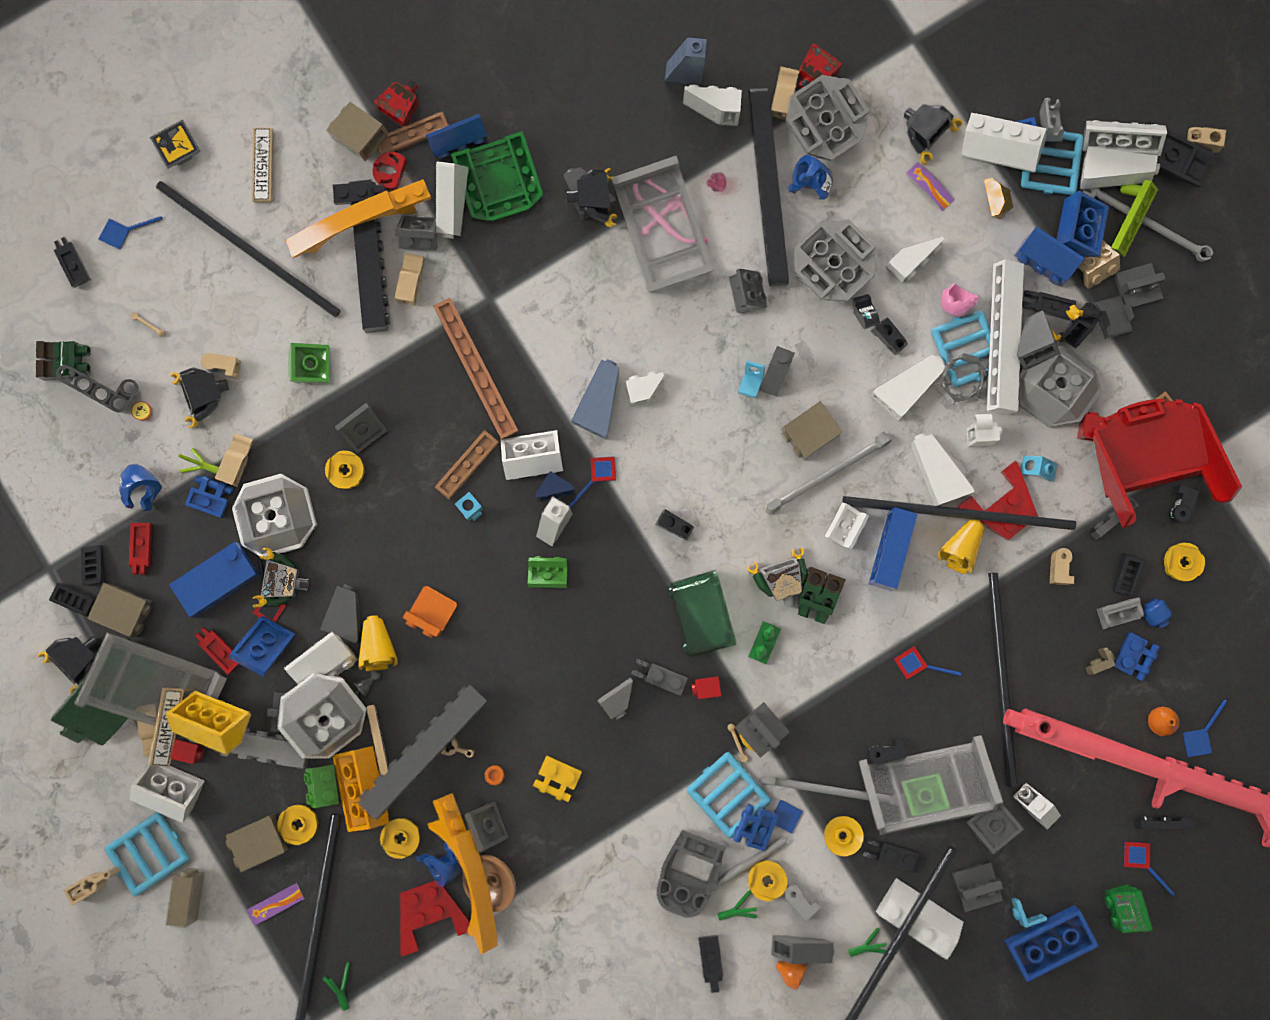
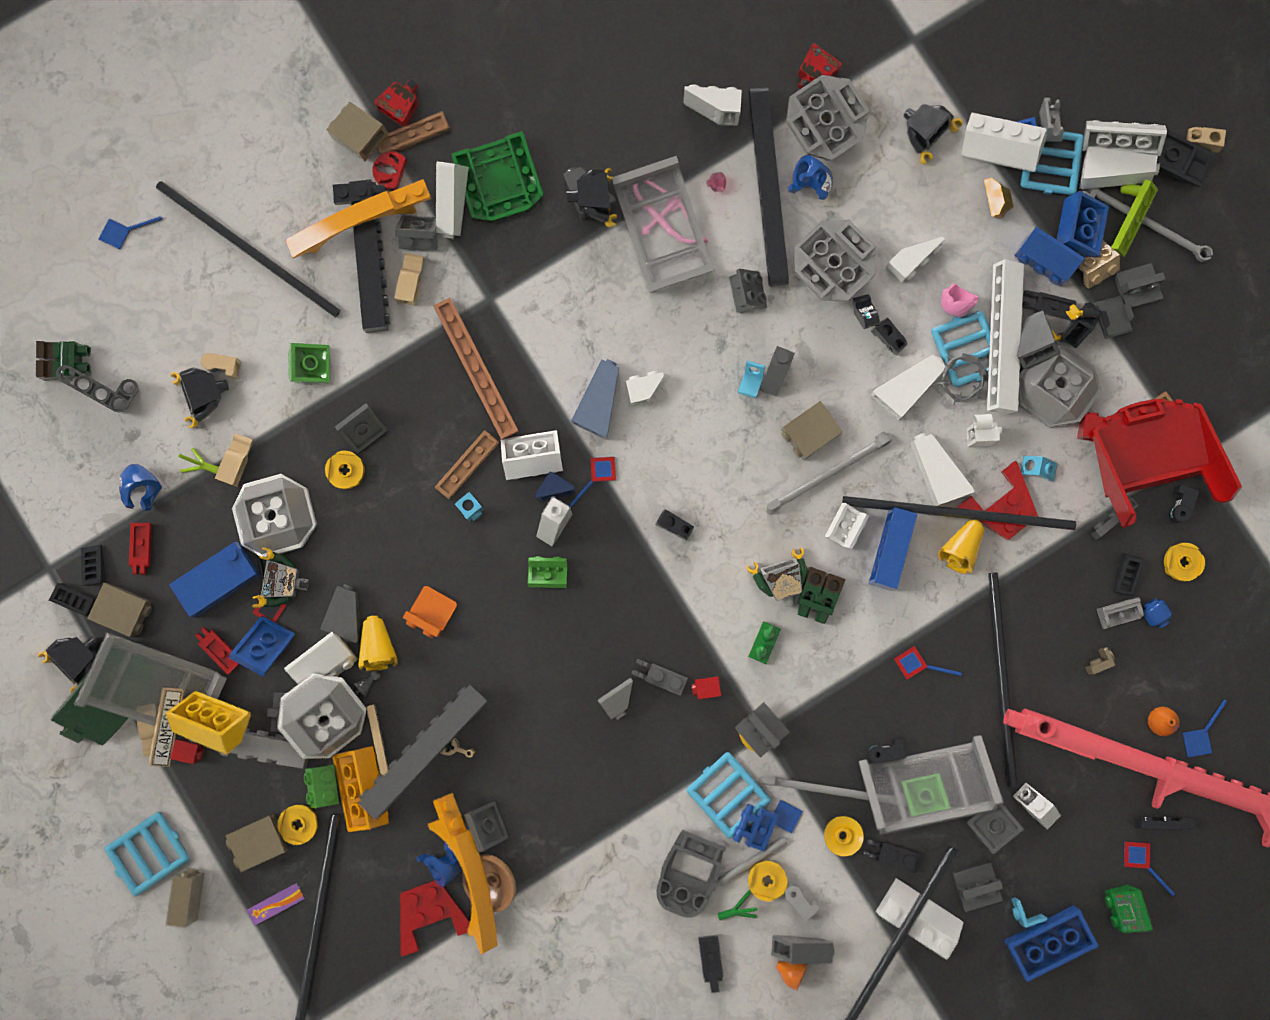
black hinge [54,236,91,288] -> none
tan piece [63,866,120,906] -> none
white slope [129,763,205,823] -> none
tan hinge [130,312,165,337] -> none
light yellow tile [131,401,152,421] -> none
piece [150,119,201,169] -> none
blue plate [185,475,234,518] -> none
tile [252,128,273,203] -> none
green plant [323,962,350,1011] -> none
yellow plate [380,818,420,859] -> none
blue slope [426,114,487,159] -> none
orange tile [485,765,505,785] -> none
yellow plate [533,756,582,802] -> none
sand blue slope [665,37,707,85] -> none
clear green windscreen [667,570,736,657] -> none
tan hinge [727,724,748,762] -> none
tan piece [771,67,799,120] -> none
green plant [848,928,886,957] -> none
medium lavender sticker [906,162,954,211] -> none
tan leg [1050,548,1074,586] -> none
blue plate [1113,632,1160,682] -> none

